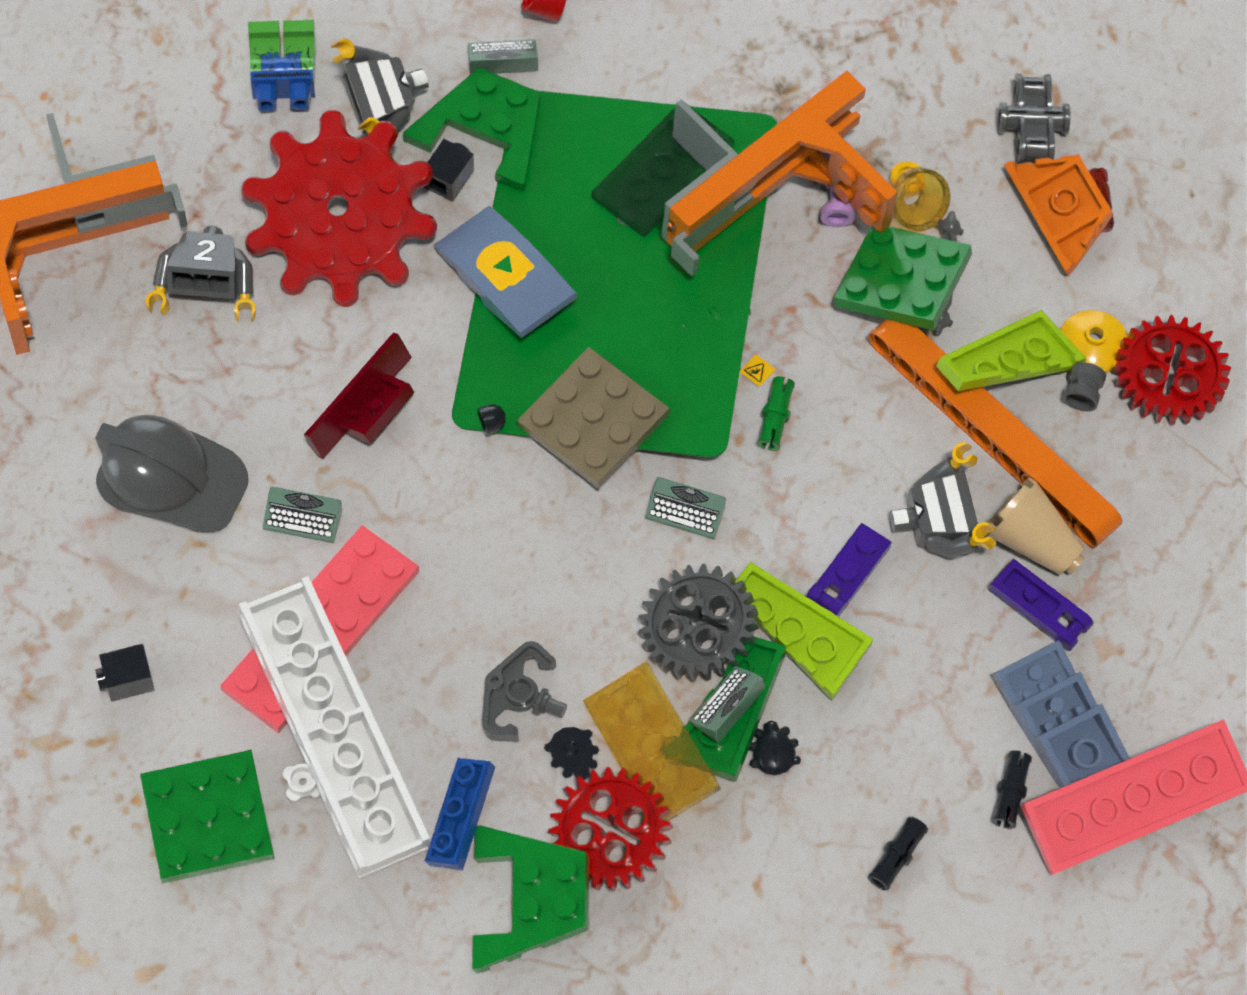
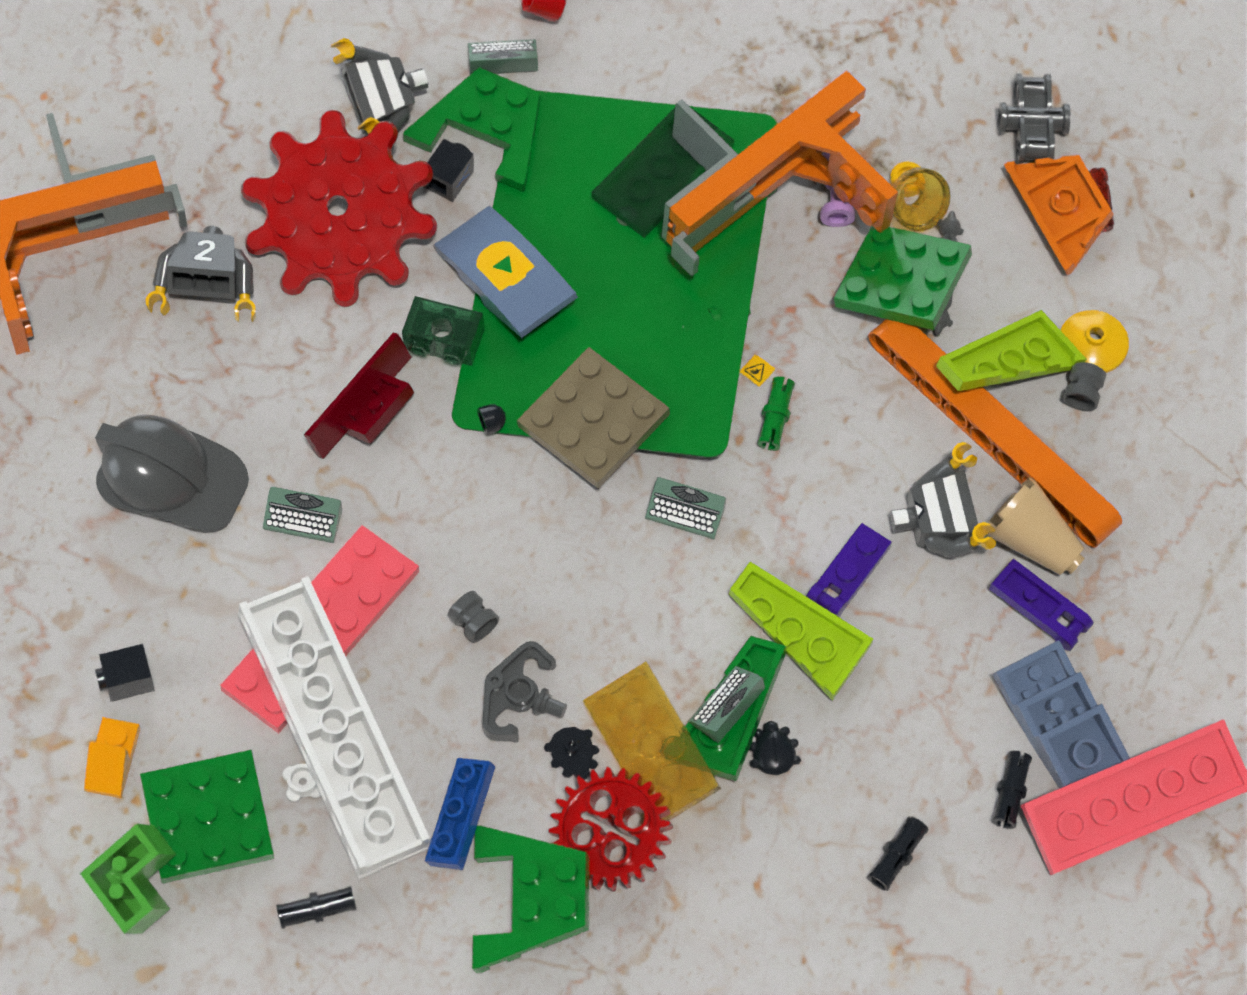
hips [248,20,316,111] -> none
dark grey gear [639,564,759,682] -> none
red gear [1114,315,1231,425] -> none
none -> bright green brick [80,824,176,934]
none -> light orange slope [84,717,141,799]
none -> black pin [276,886,357,929]
none -> clear green brick [402,296,485,366]
none -> dark grey wheel [448,591,499,643]

